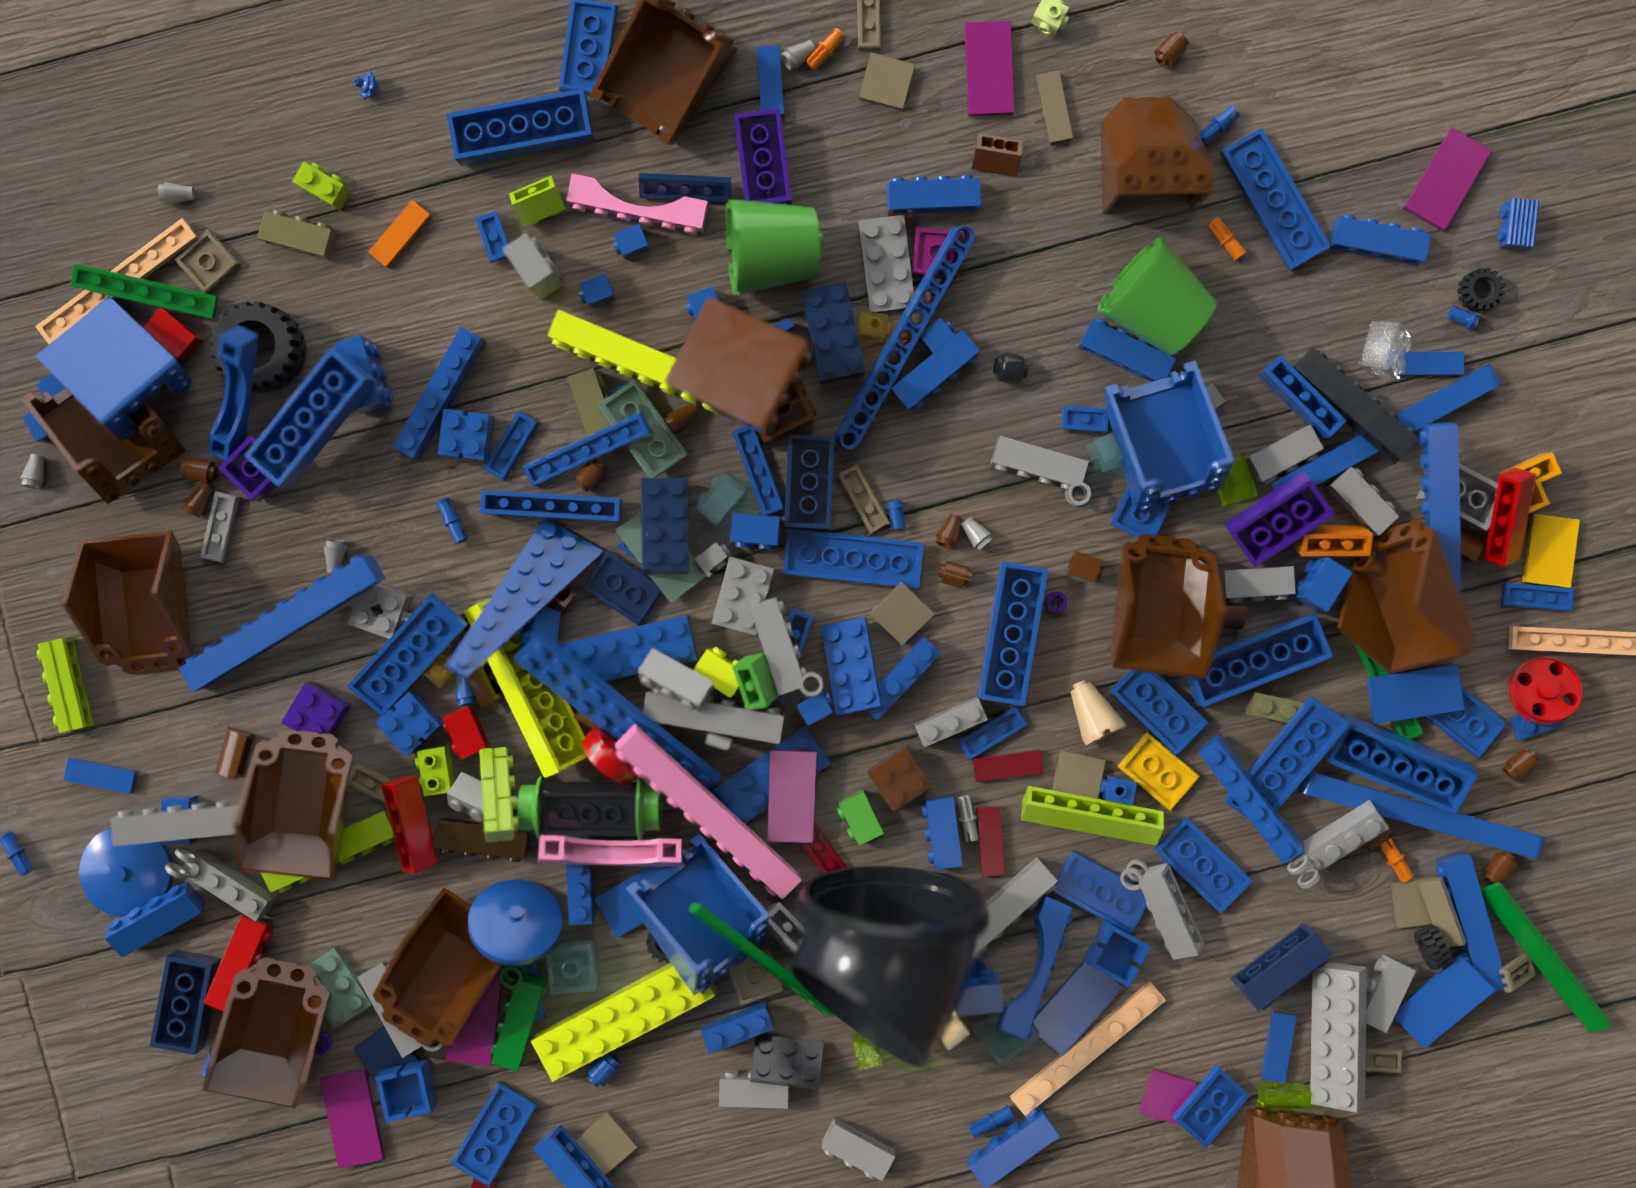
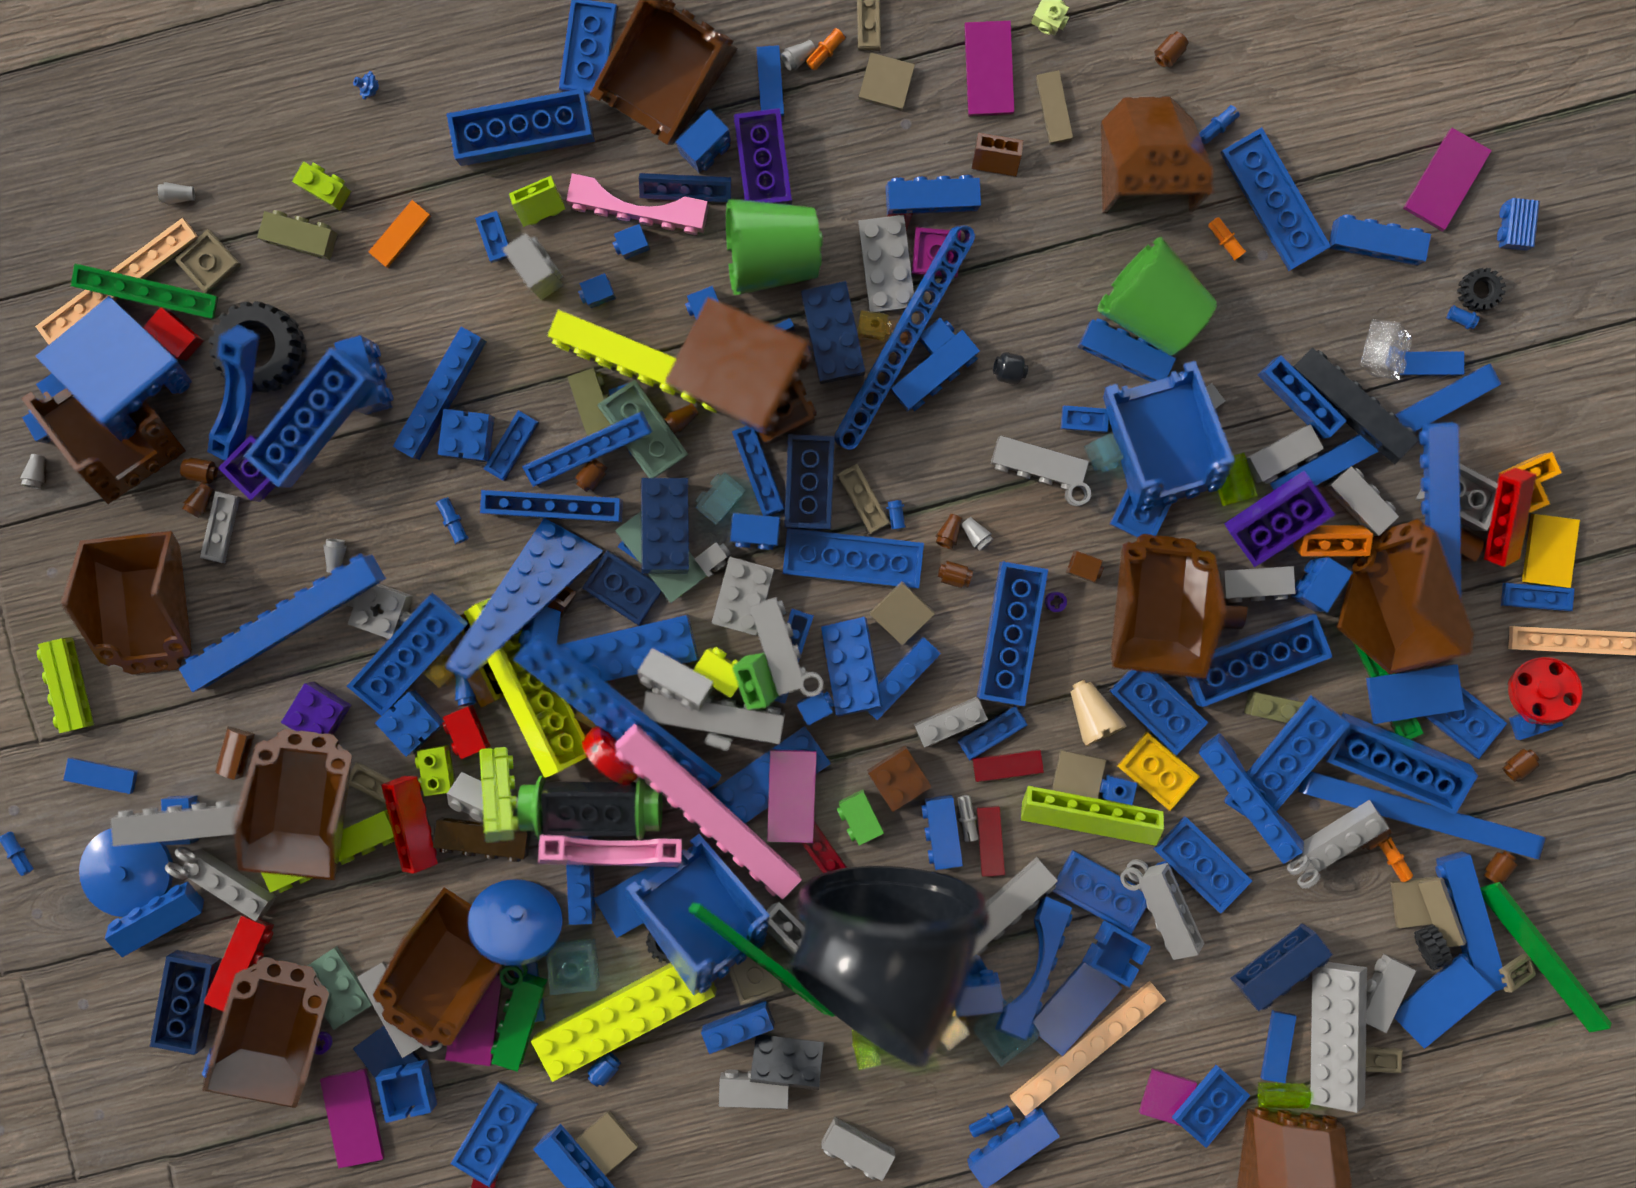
none -> blue brick [676,109,731,173]

